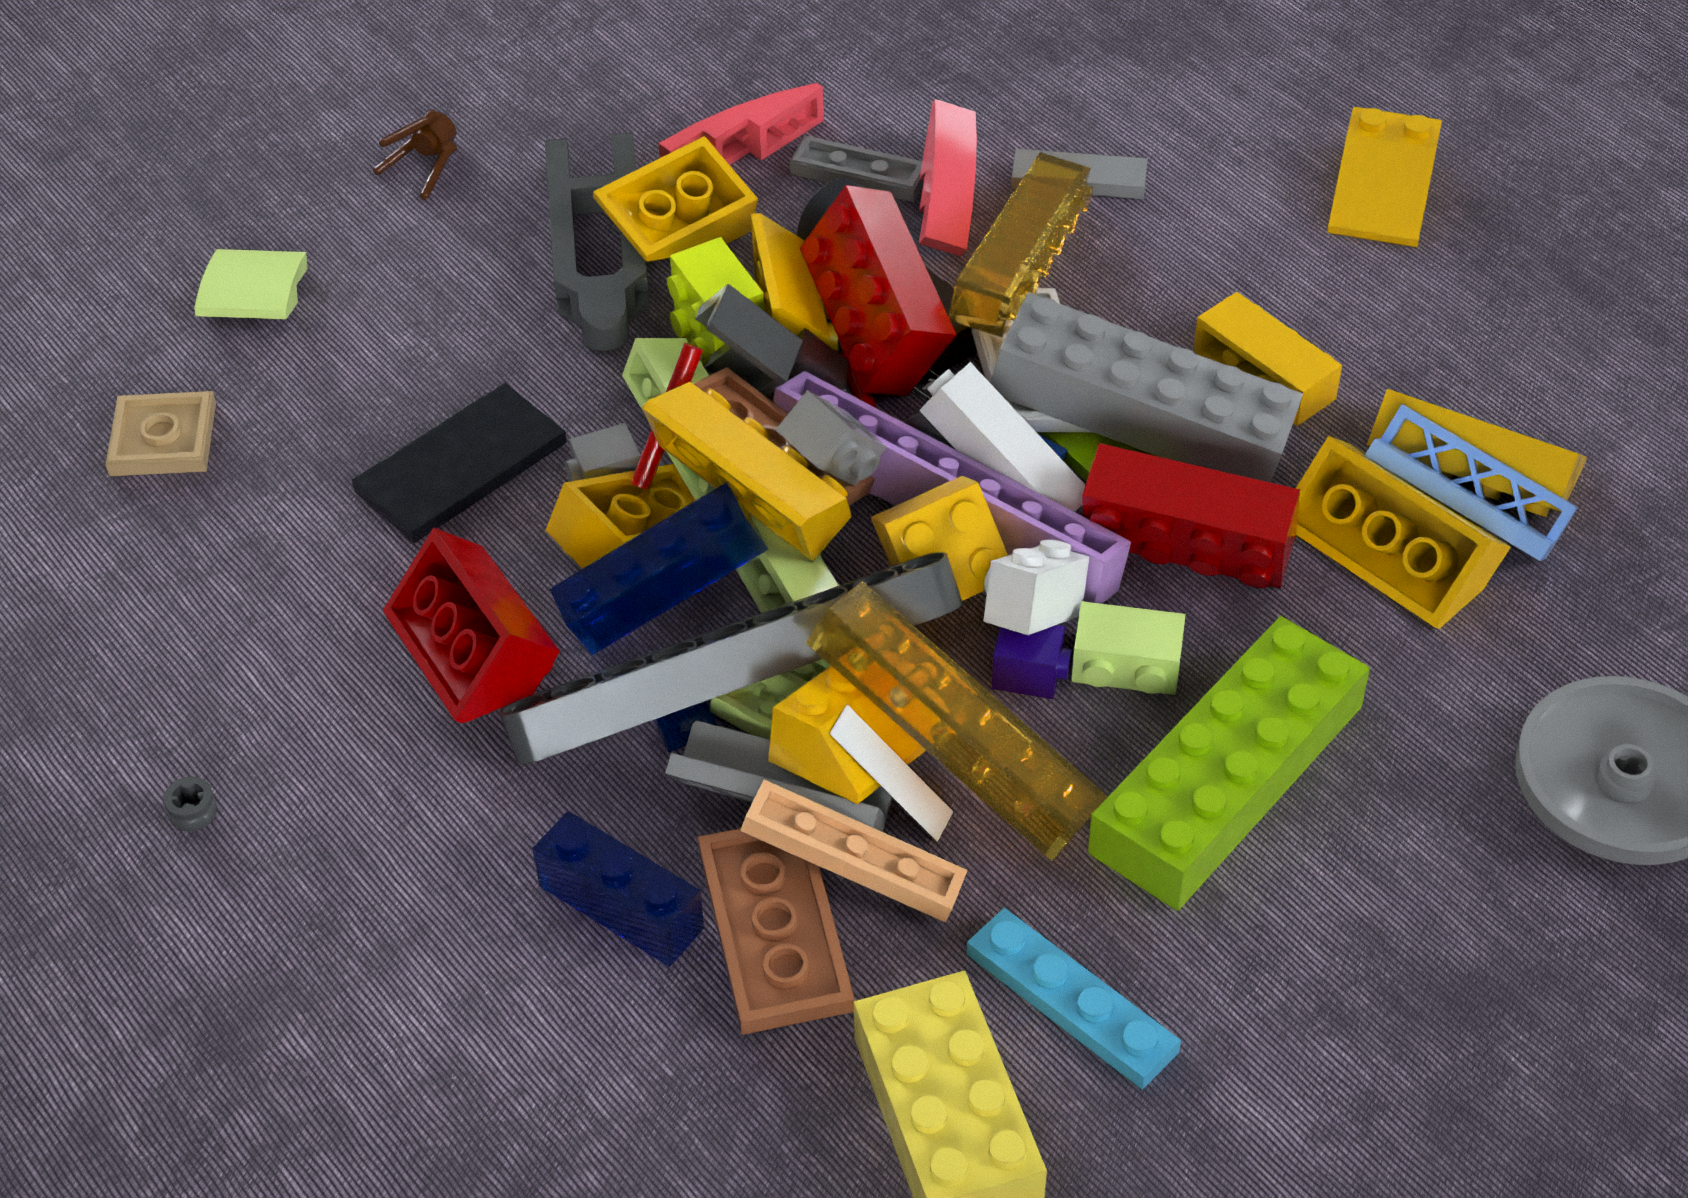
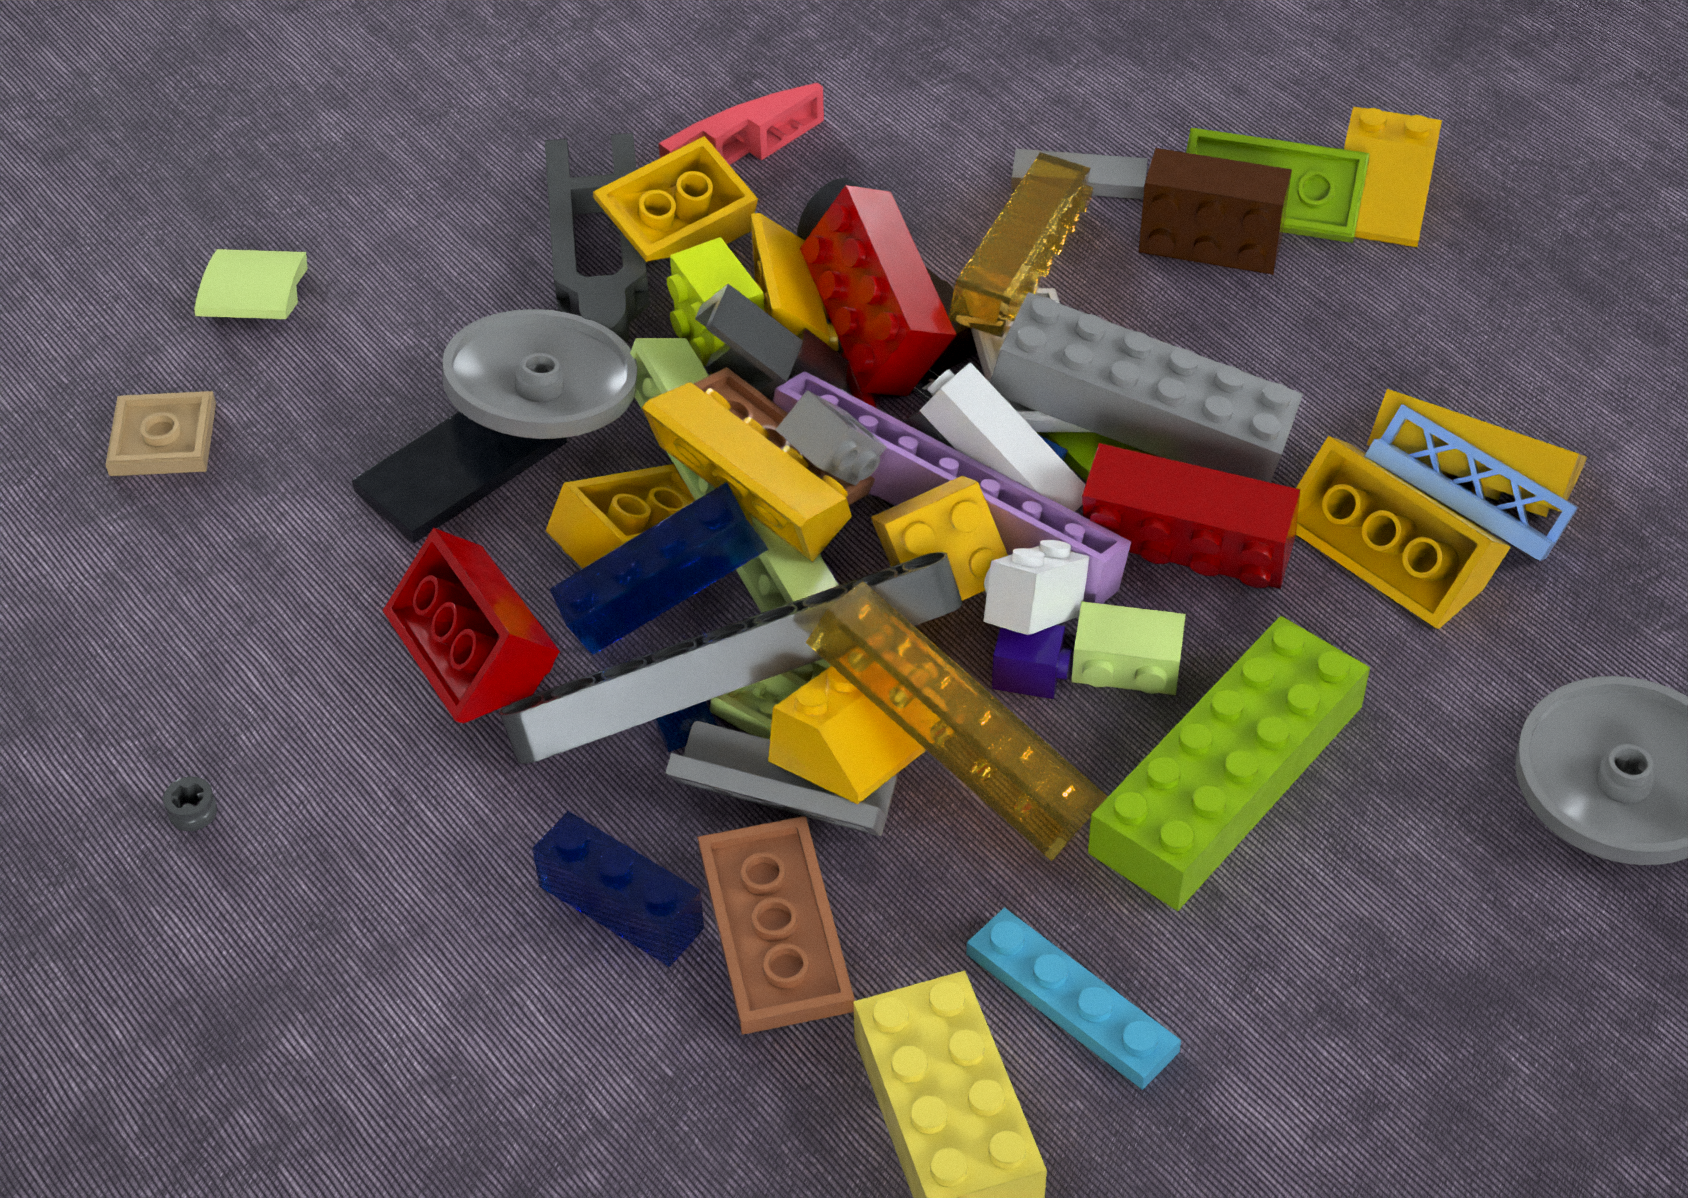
reddish brown plant [373,109,457,200] -> none
light grey brick [565,423,641,482] -> none
red bar [631,343,703,490] -> none
light nougat plate [740,779,968,923] -> none
light grey tile [789,136,924,202] -> none
white sticker [829,704,953,842] -> none
coral slope [919,99,977,256] -> none
yellow brick [1193,291,1342,426] -> none
none -> light grey dish [442,309,637,439]
none -> reddish brown brick [1139,148,1292,275]
none -> lime tile [1186,128,1370,243]

